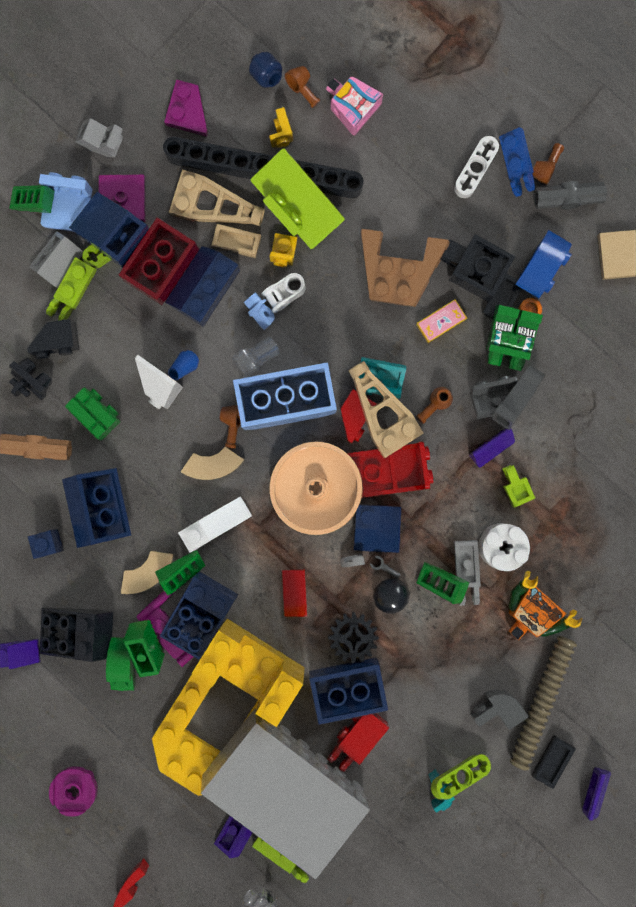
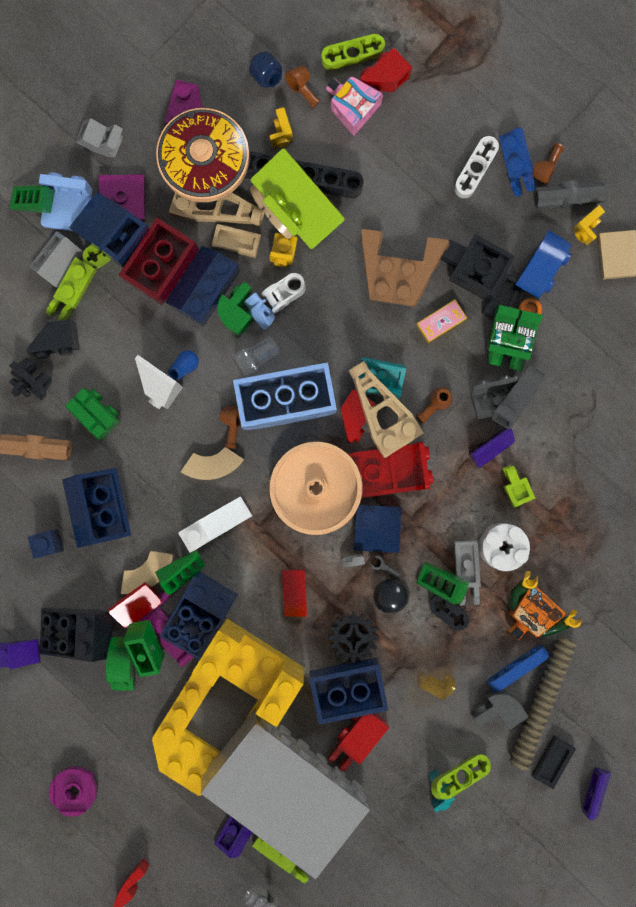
none -> slope [108,582,162,629]
none -> dish [156,108,249,202]
none -> green brick [218,282,253,339]
none -> tan tile [250,185,293,239]
none -> lime beam [321,34,385,70]
none -> red slope [360,48,412,92]
none -> clear yellow bracket [417,674,456,701]
none -> black beam [429,595,469,631]
none -> blue beam [487,644,549,692]
none -> yellow bracket [572,205,605,245]

